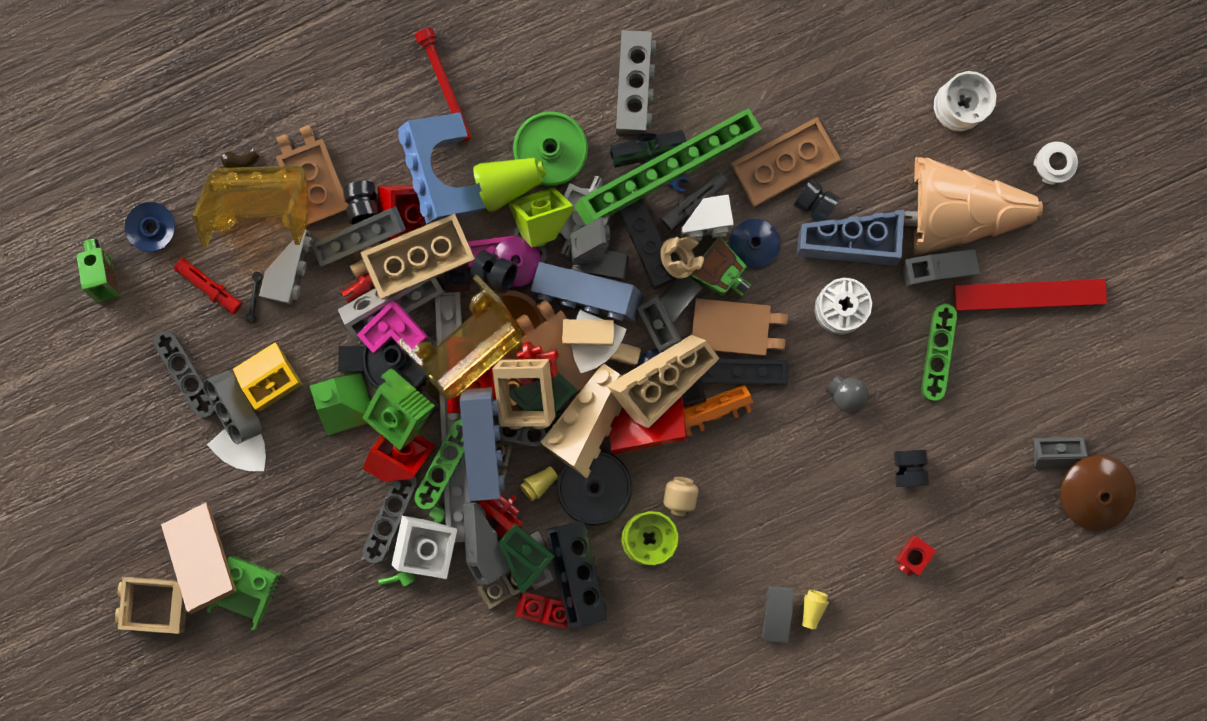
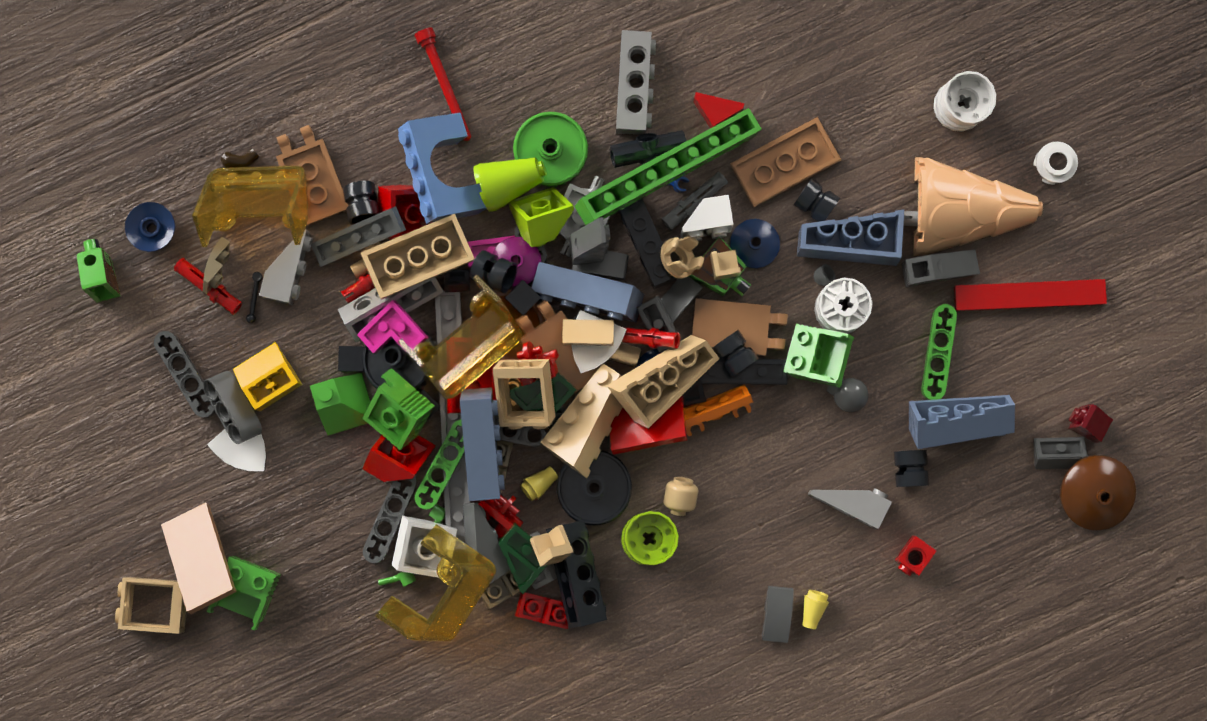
none -> dark tan slope [203,237,230,294]
none -> clear yellow windscreen [375,524,496,641]
none -> black tile [504,280,541,316]
none -> tan panel [530,525,573,567]
none -> red pin [622,327,680,349]
none -> red slope [694,92,744,128]
none -> tan panel [710,250,741,280]
none -> black wheel [712,329,759,377]
none -> piece [783,324,854,388]
none -> light grey slope [807,488,892,529]
none -> dark grey hinge [813,264,836,286]
none -> sand blue wedge [909,395,1015,449]
none -> dark red slope [1068,404,1113,443]

